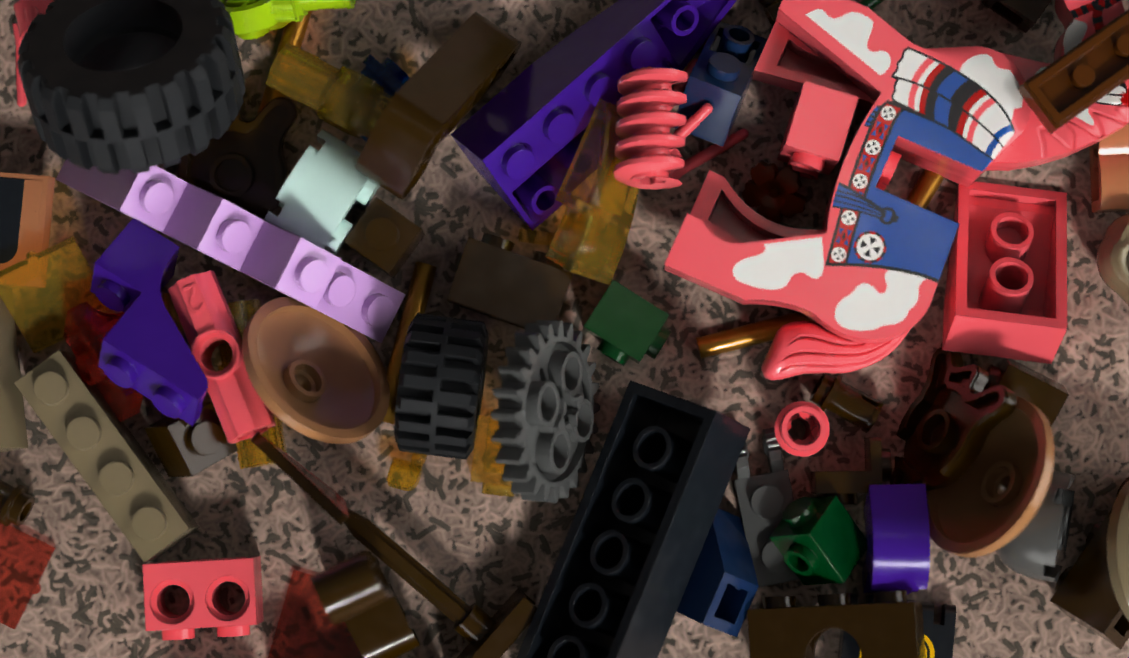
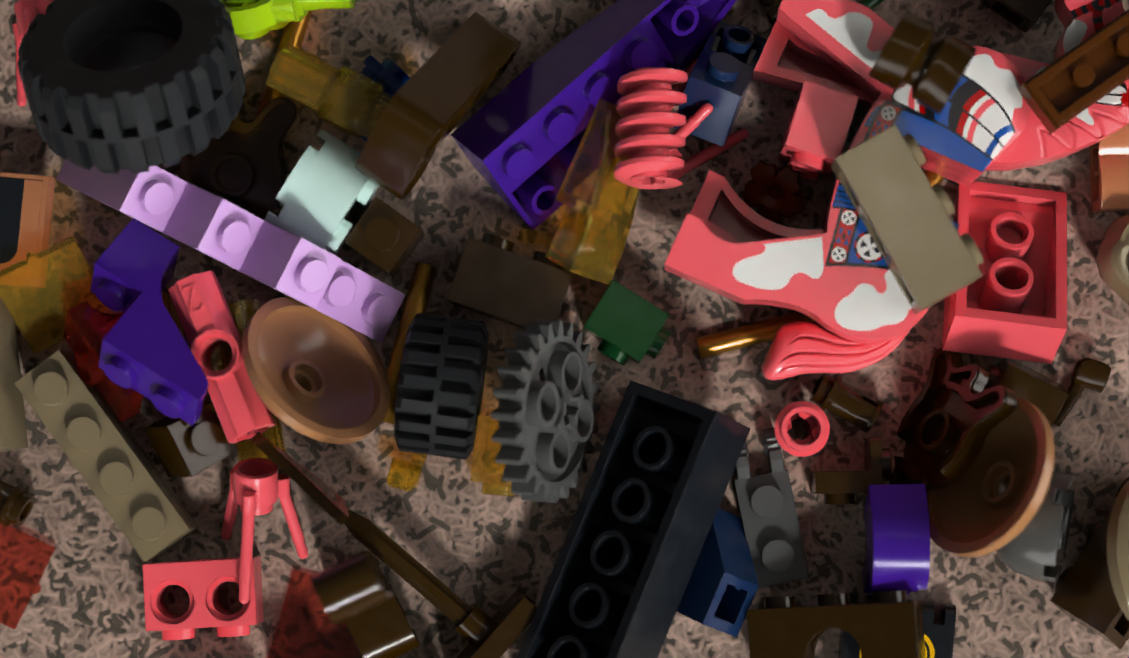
dark green brick [770,495,867,585] -> none
none -> coral plant [221,458,308,604]
none -> dark tan brick [831,124,984,315]
none -> dark brown wheel [869,10,977,115]
none -> dark brown hand [1054,358,1111,427]

